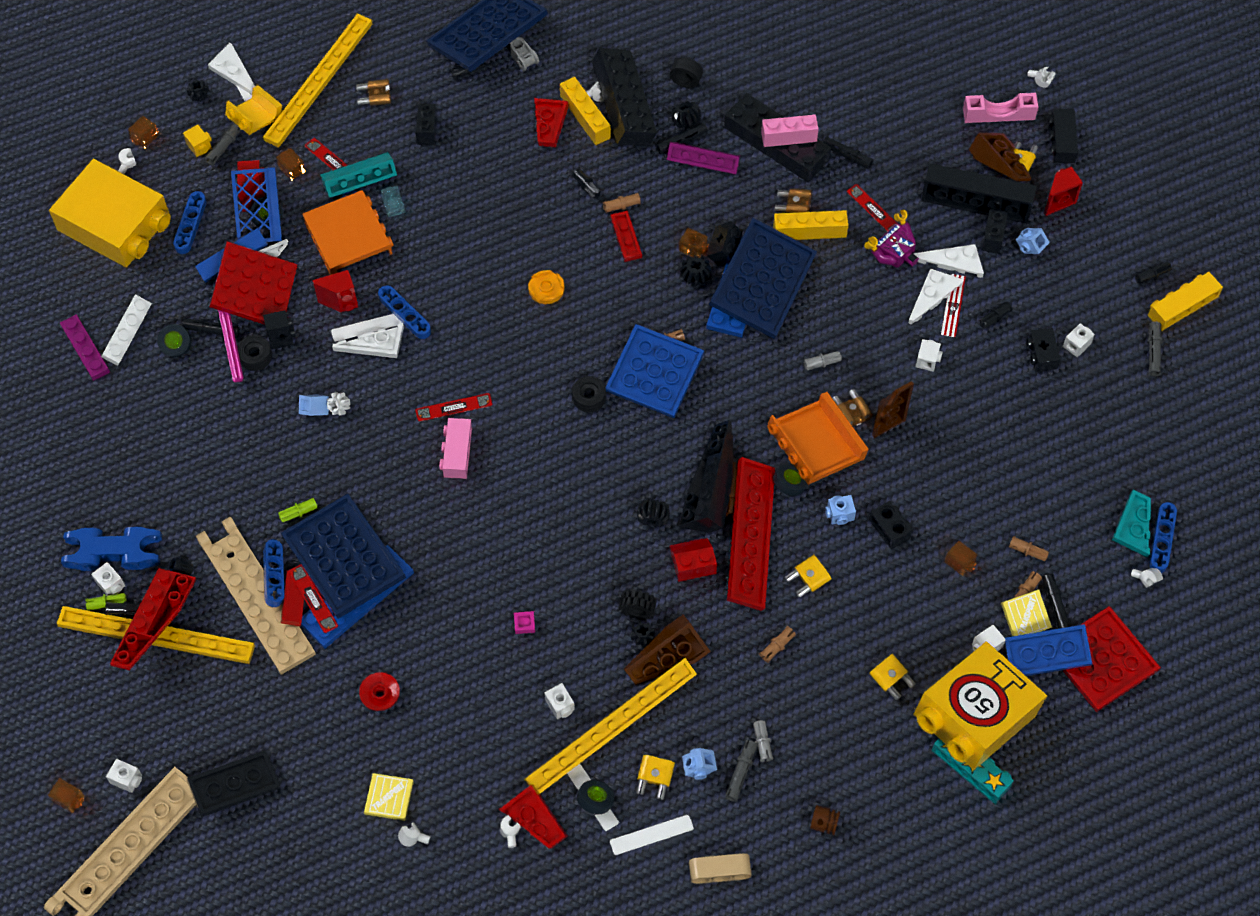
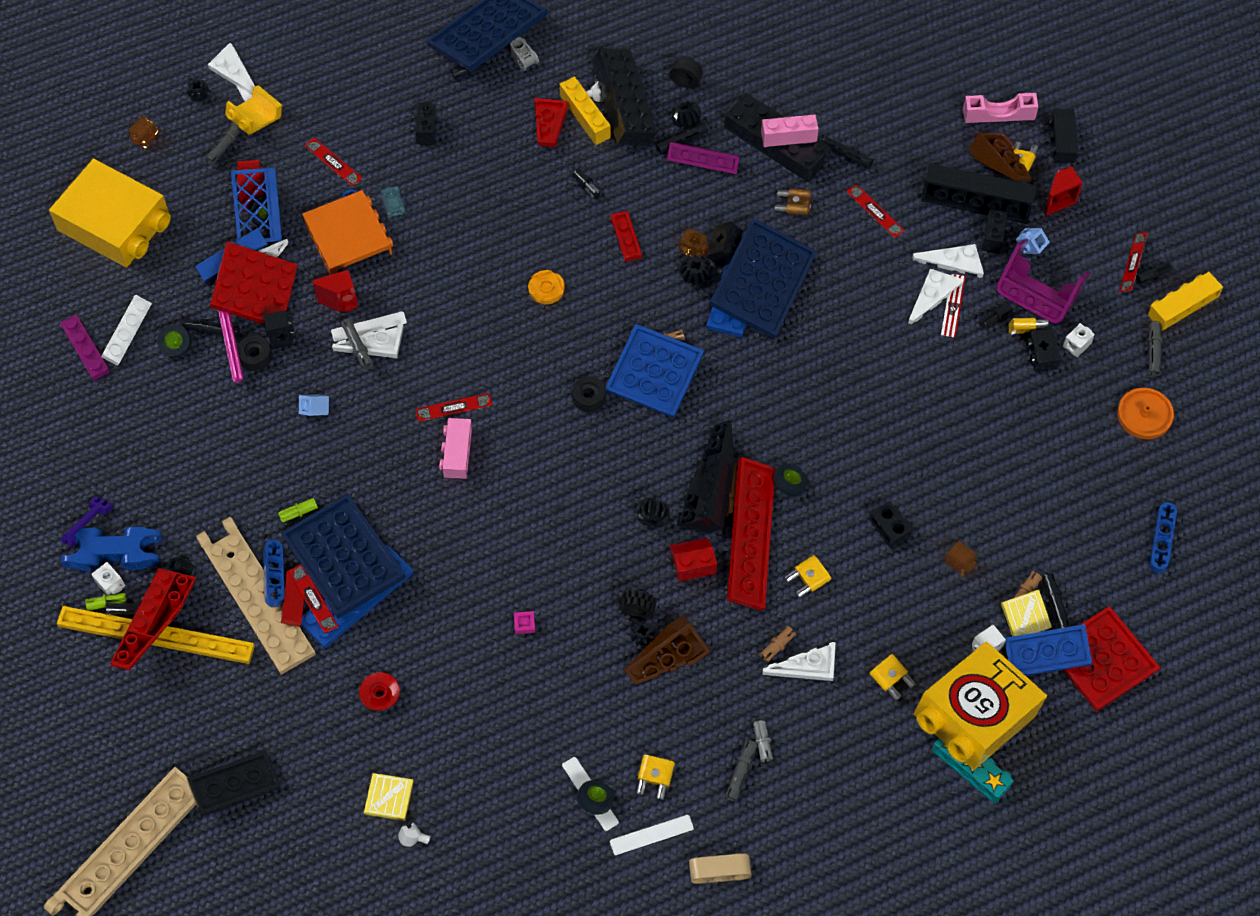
clear orange brick [48,778,85,814] -> none
white brick [106,759,142,793] -> none
white piece [118,148,136,174] -> none
blue beam [173,191,207,254] -> none
yellow brick [183,125,212,157] -> none
yellow plate [263,13,372,148] -> none
clear orange brick [276,148,306,181] -> none
teal brick [320,152,397,198] -> none
white gear [327,392,350,416] -> none
clear orange piece [356,79,391,106] -> none
blue beam [378,285,431,339] -> none
red wing [499,785,568,849] -> none
white piece [500,815,521,848] -> none
yellow plate [524,658,697,794] -> none
white brick [544,683,575,719] -> none
medium nougat pin [603,193,641,213] -> none
light blue brick [682,748,717,780] -> none
orange panel [767,392,869,485] -> none
yellow brick [773,210,848,240] -> none
light grey axle [804,351,842,371] -> none
reddish brown piece [810,805,840,835] -> none
light blue brick [825,495,856,525] -> none
clear orange piece [832,389,873,426] -> none
torso [864,210,919,267] -> none
reddish brown wedge [872,381,914,438] -> none
white brick [916,339,943,372] -> none
medium nougat axle [1009,536,1049,561] -> none
white piece [1028,67,1056,88] -> none
teal wing [1112,490,1151,557] -> none
white piece [1131,568,1163,588] -> none
none -> dark purple hinge [61,496,113,547]
none -> dark grey pin [341,318,373,370]
none -> white wing [762,642,836,681]
none -> magenta windscreen [997,238,1091,323]
none -> yellow piece [1009,318,1049,335]
none -> orange piece [1117,388,1174,439]
none -> sticker [1119,232,1148,292]

